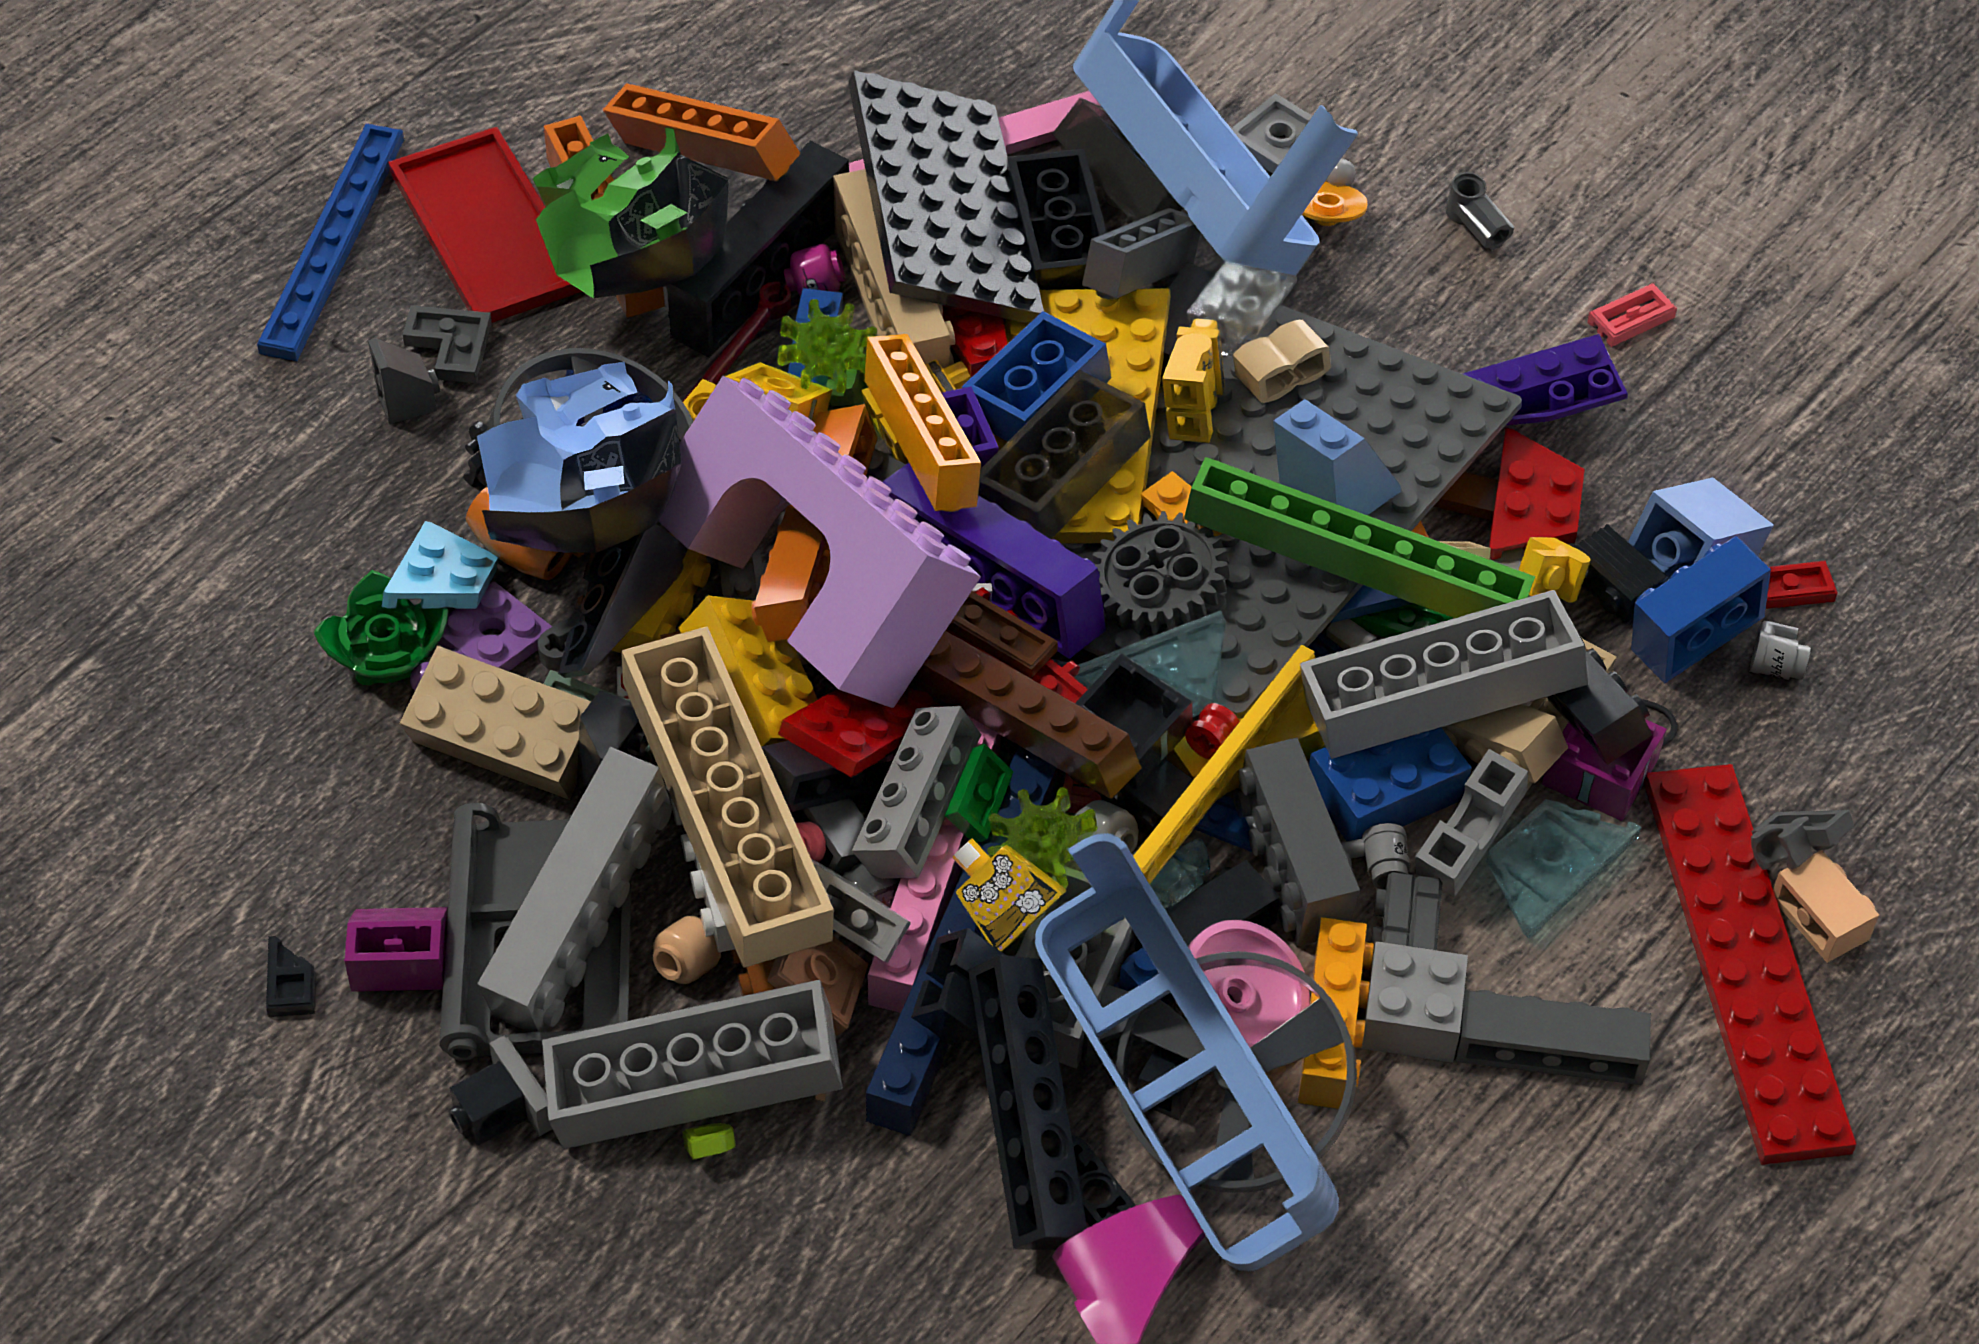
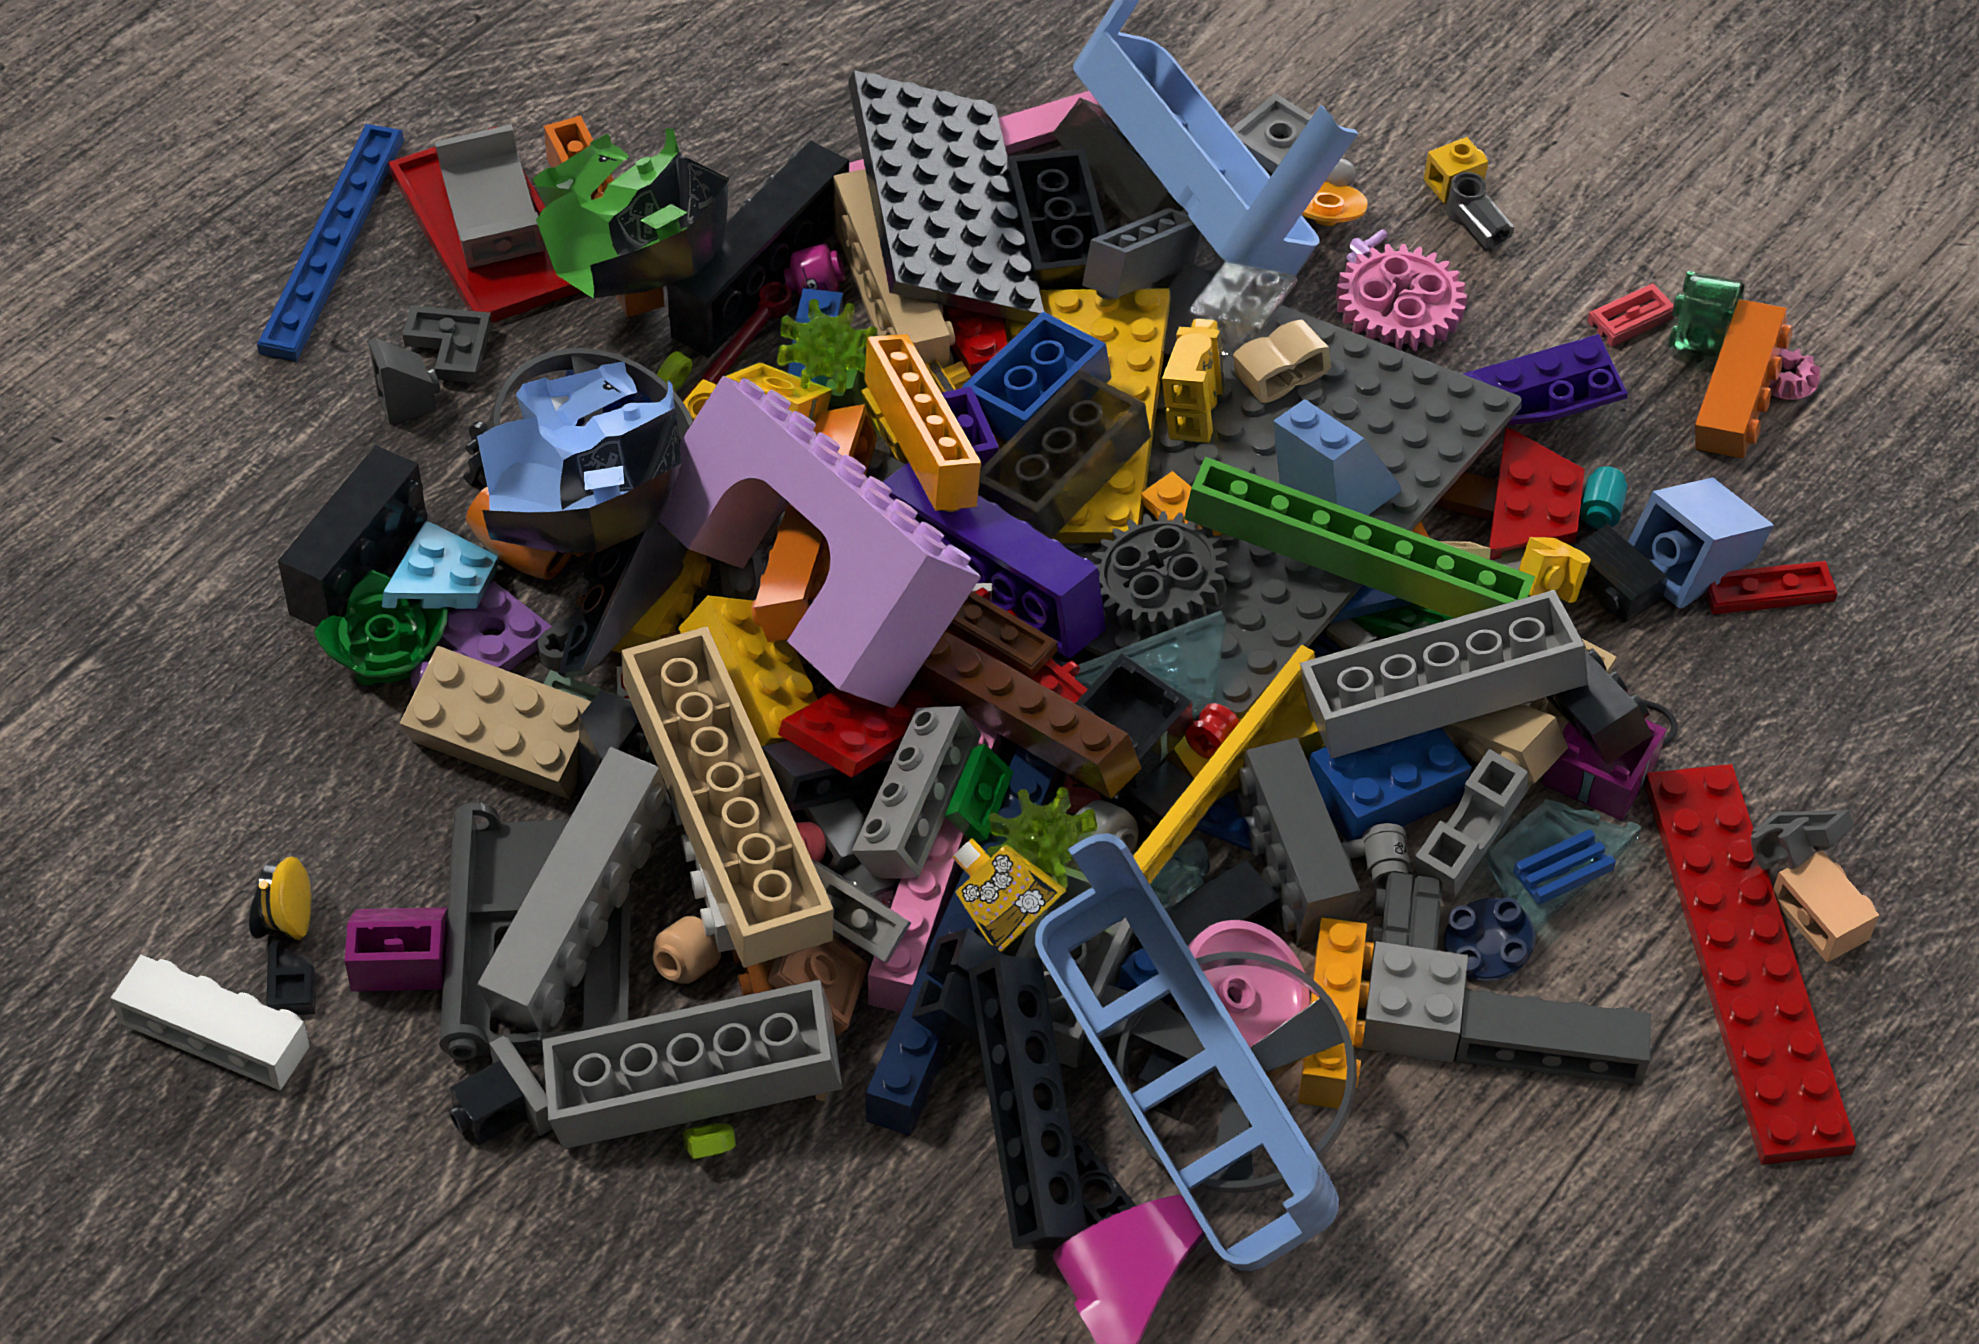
orange brick [603,83,801,182] -> none
blue brick [1631,536,1771,684] -> none
light grey piece [1749,621,1811,680] -> none
none -> white brick [111,955,310,1091]
none -> yellow piece [249,856,312,940]
none -> black brick [278,445,428,627]
none -> light grey panel [435,124,545,268]
none -> lime tile [657,351,692,392]
none -> bright pink gear [1336,244,1467,351]
none -> lavender hand [1346,230,1387,263]
none -> yellow brick [1423,137,1488,204]
none -> dark blue dish [1444,897,1535,981]
none -> blue tile [1513,828,1616,905]
none -> teal brick [1579,466,1628,529]
none -> clear green brick [1668,270,1745,358]
none -> orange brick [1695,299,1793,459]
none -> bright pink gear [1768,348,1821,400]

